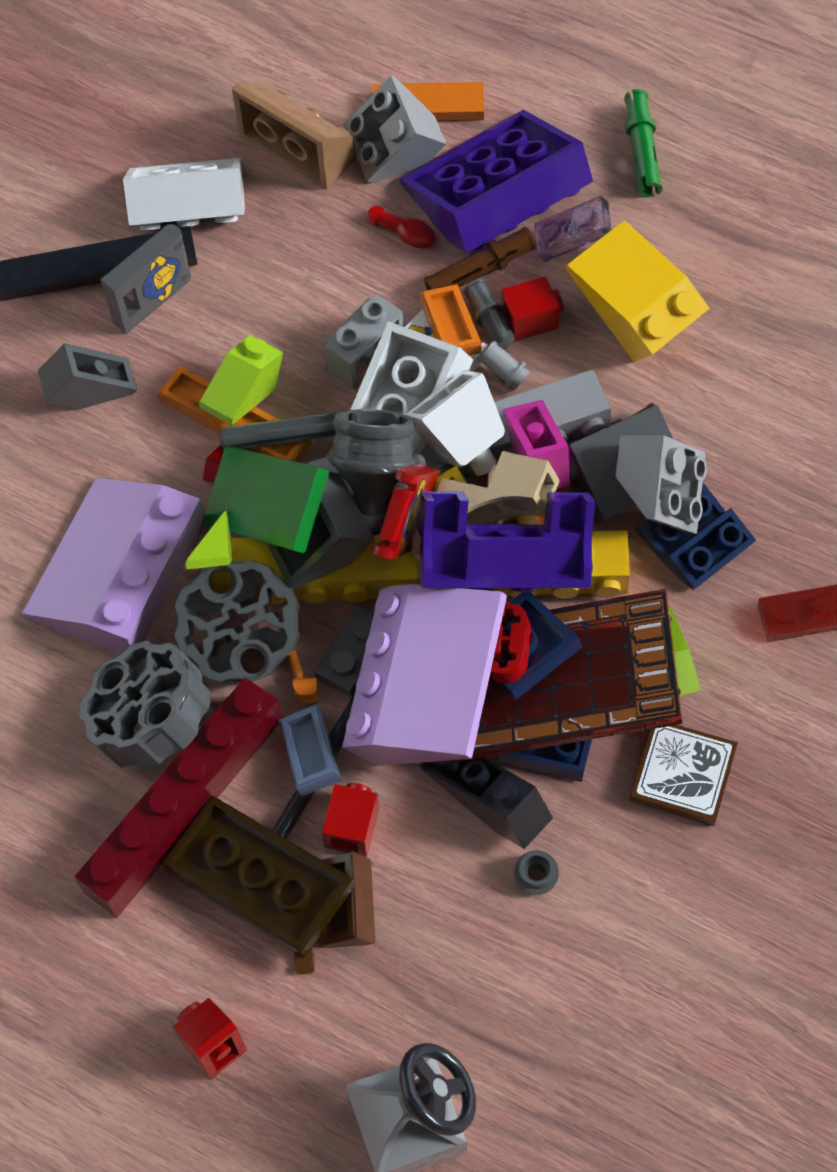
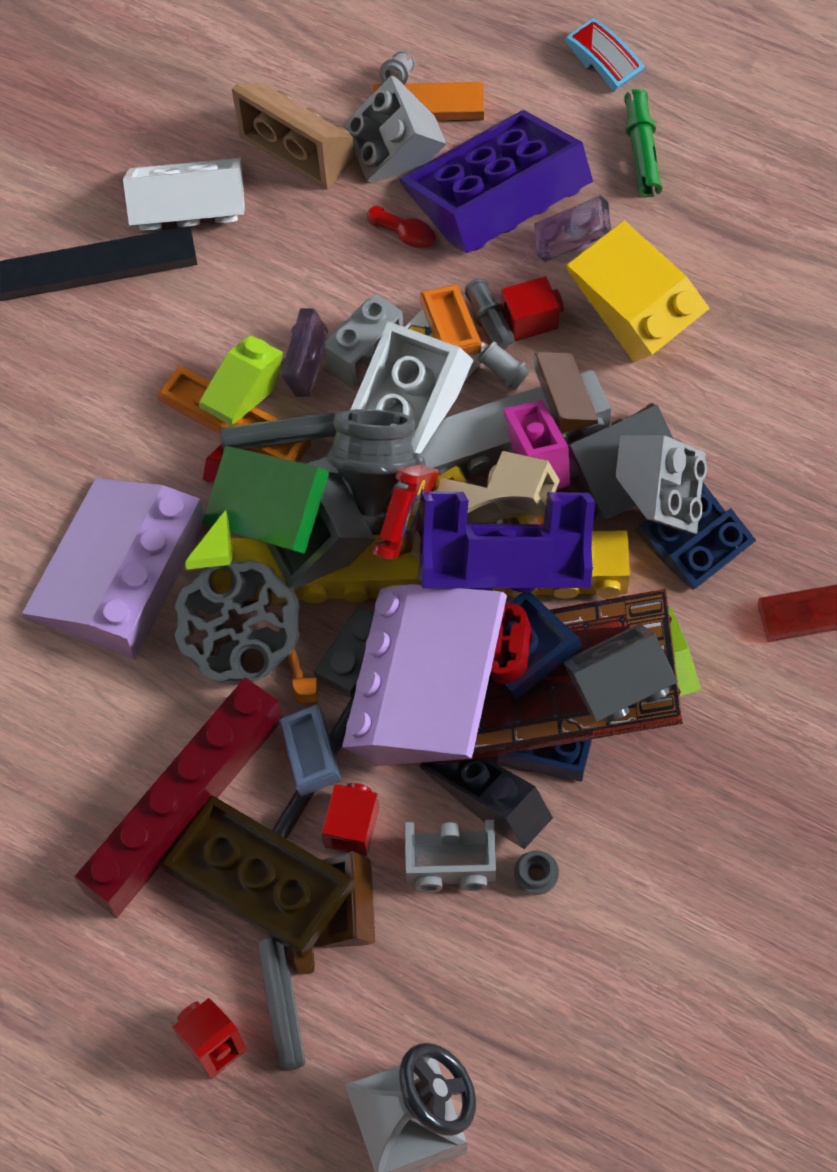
dark grey slope [37,343,137,410] -> none
dark grey connector [79,640,210,770] -> none
dark grey container [101,224,191,334] -> none
white torso [405,370,505,476] -> none
reddish brown pin [423,227,537,290] -> none
tile [630,720,738,826] -> none
none -> dark grey axle [259,937,306,1071]
none -> clear purple plate [281,308,329,397]
none -> light grey pin [380,51,415,85]
none -> light grey window [405,820,496,892]
none -> slope [534,352,598,434]
none -> dark grey slope [563,623,678,723]
none -> slope [564,18,645,92]

